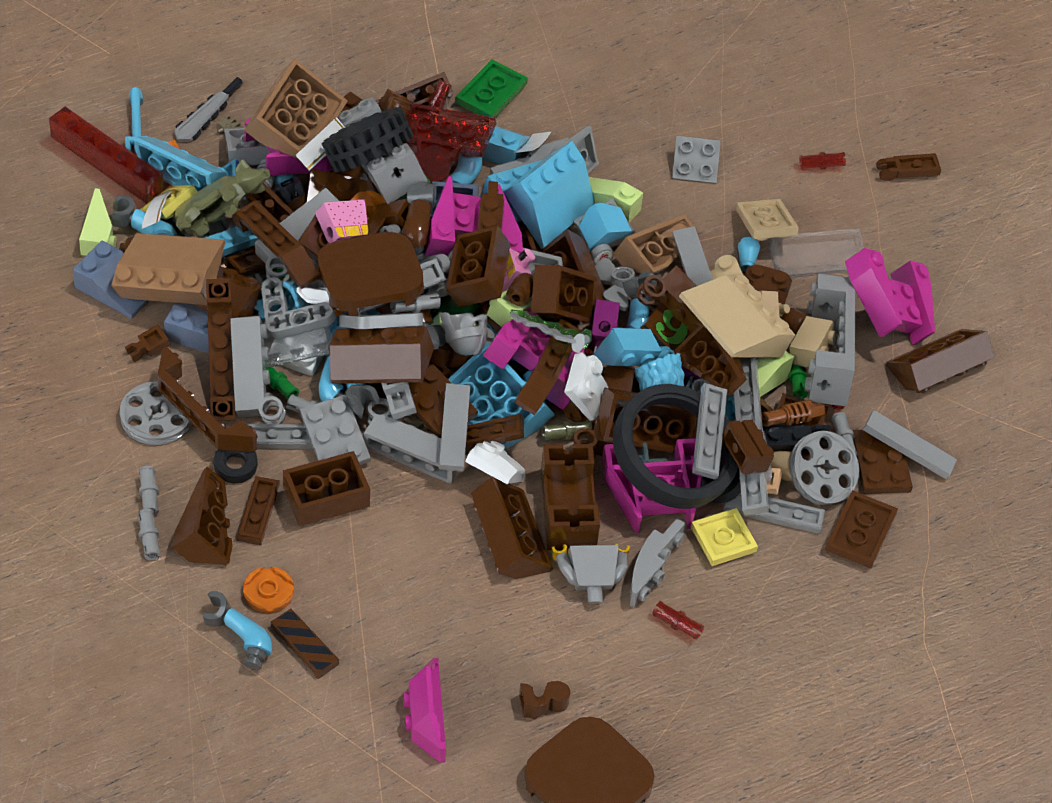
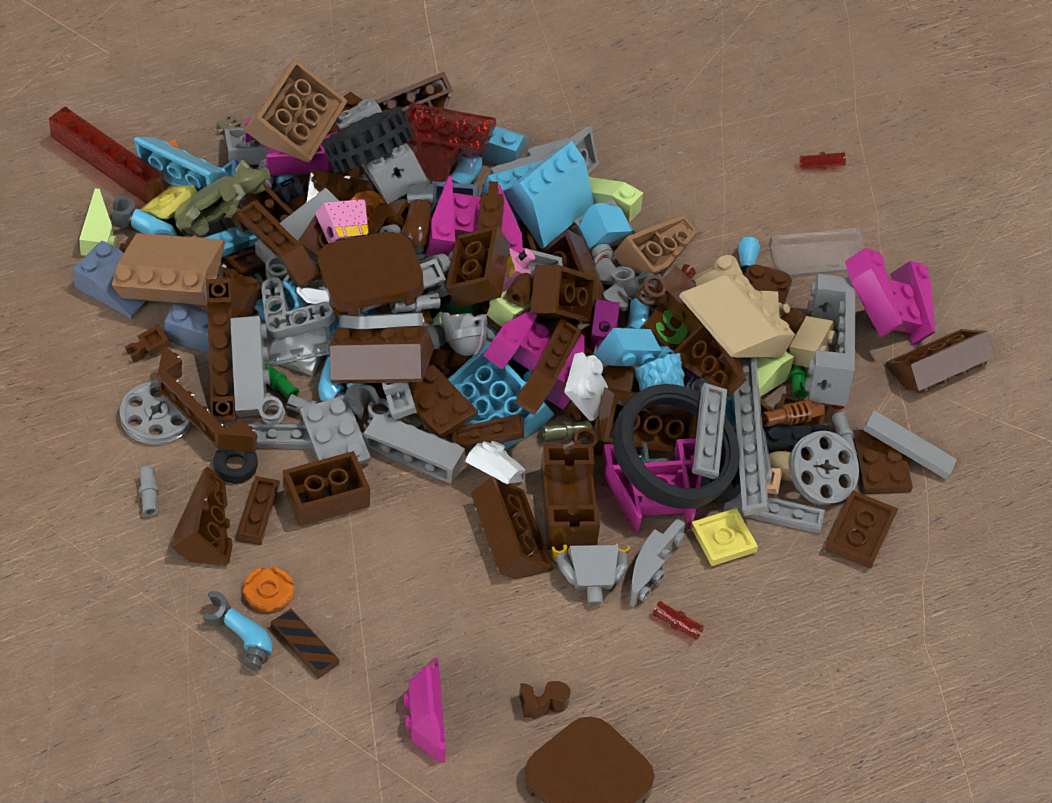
medium azure hinge [125,87,148,153] -> none
light grey pin [137,509,161,560] -> none
white sticker [142,190,172,229] -> none
light grey sword [174,77,243,142] -> none
white sticker [296,117,345,171] -> none
reddish brown leg [379,89,411,117] -> none
clear red pin [421,79,452,125] -> none
light grey tile [439,383,470,472] -> none
green plate [455,59,528,122] -> none
piece [510,309,592,353] -> none
white sticker [514,132,551,153] -> none
light grey hinge [672,136,721,184] -> none
light grey tile [672,226,713,286] -> none
reddish brown brick [722,419,774,474] -> none
tan plate [736,199,798,241] -> none
reddish brown hinge [876,153,941,181] -> none

